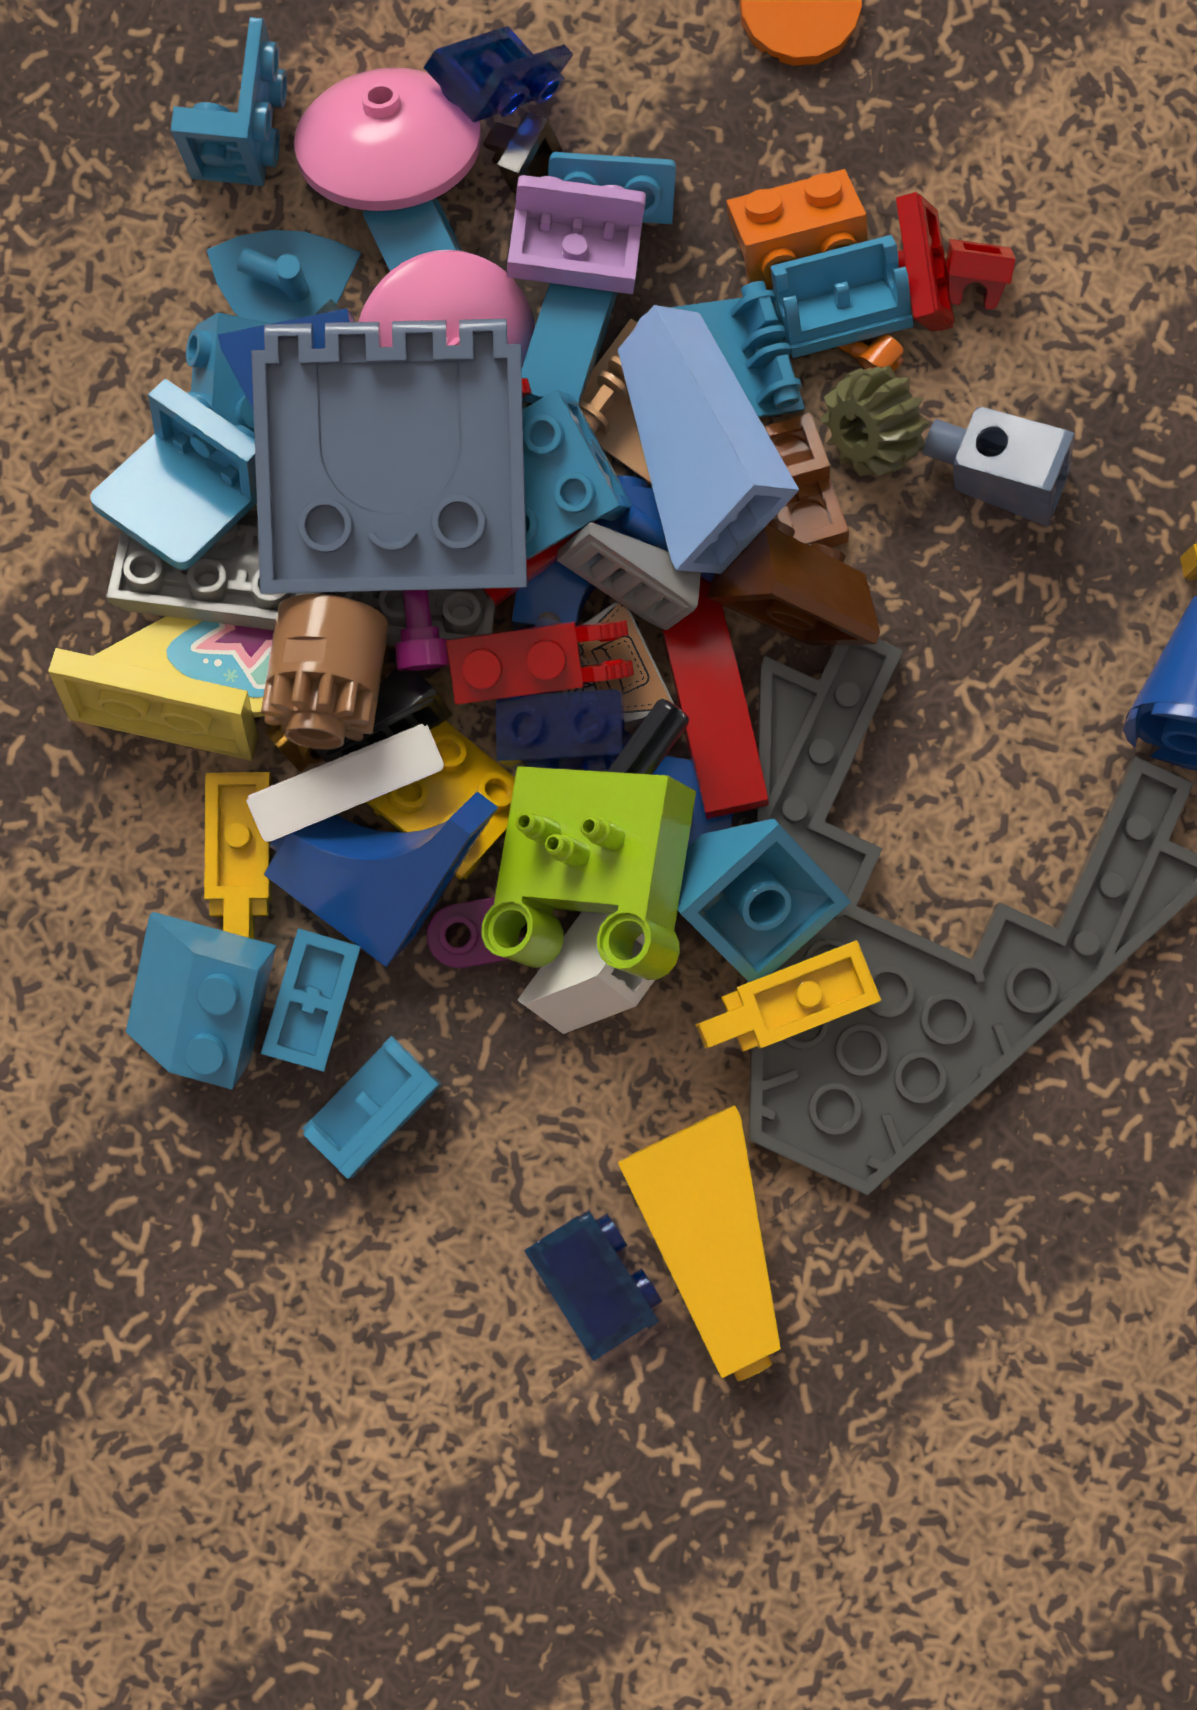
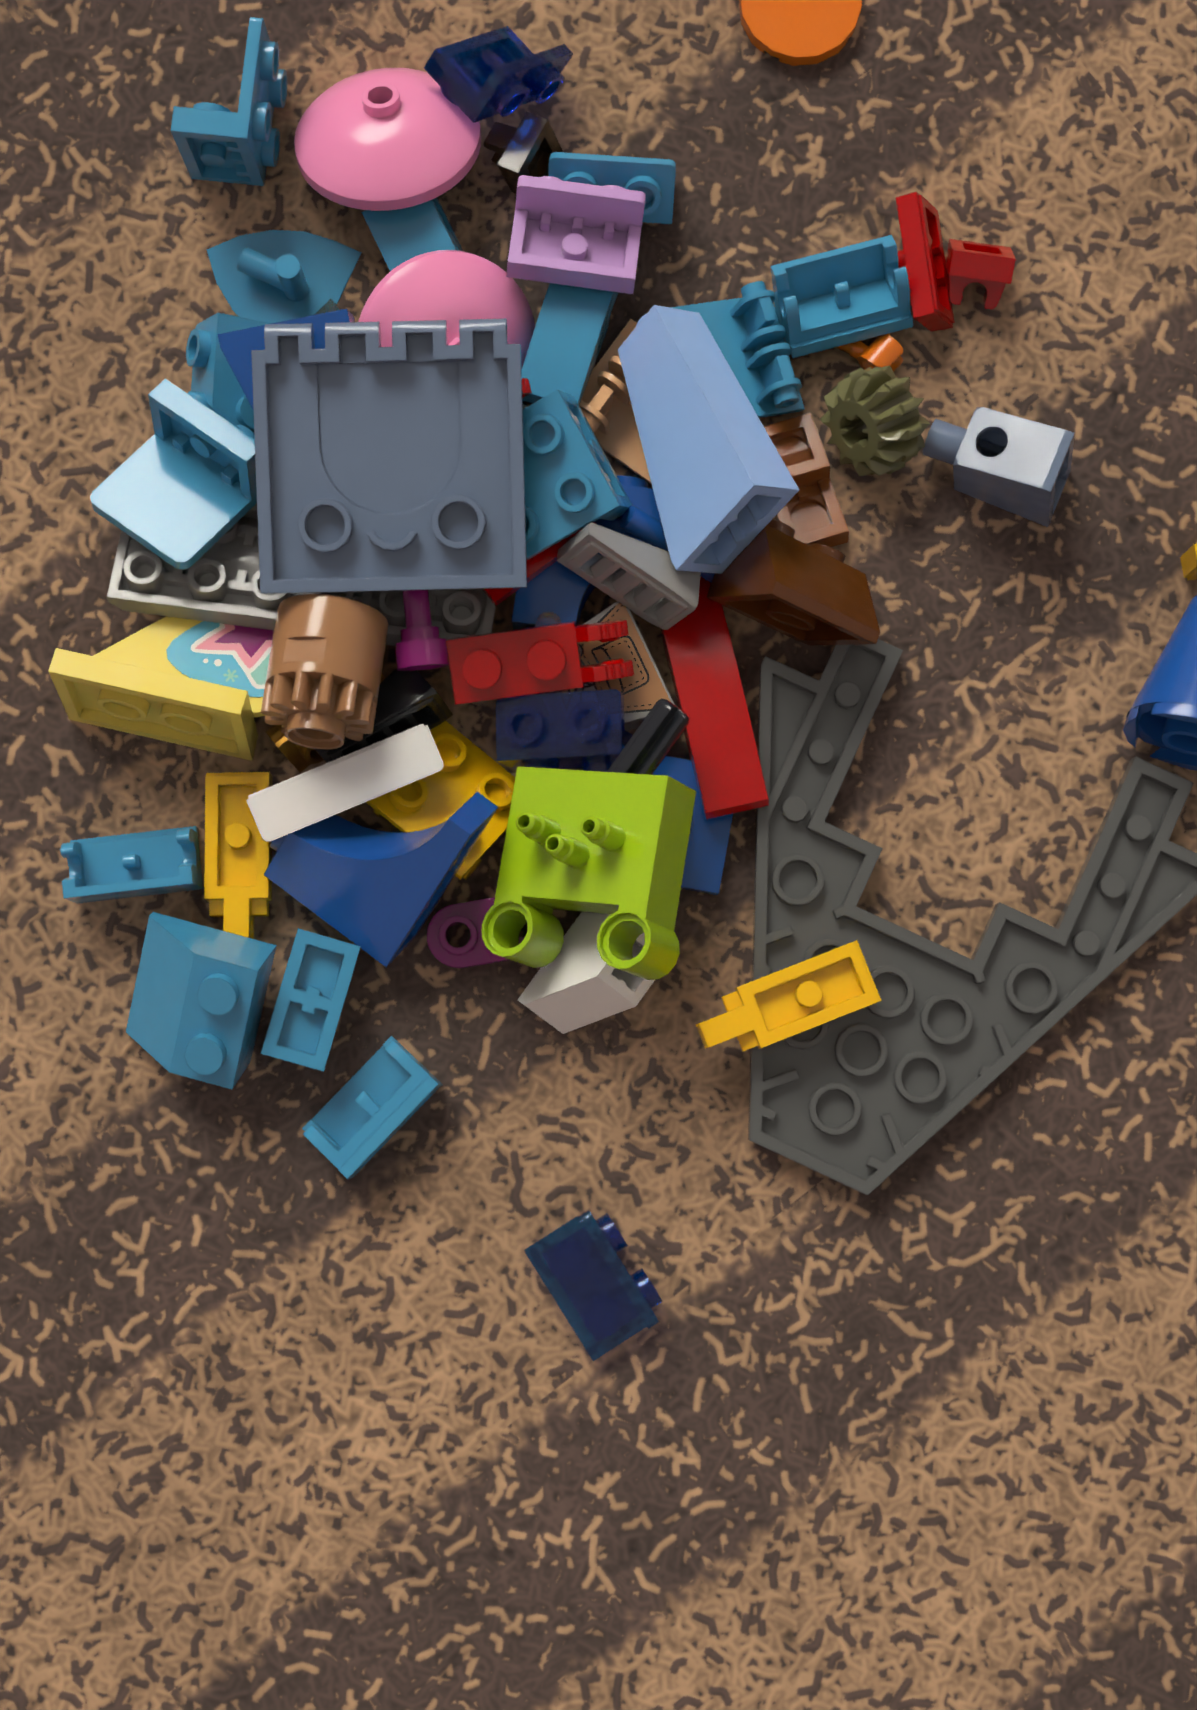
yellow slope [617,1105,781,1381] -> none
dark azure slope [678,819,851,982] -> none
orange bracket [726,169,868,290] -> none
none -> dark azure hinge [60,826,203,904]

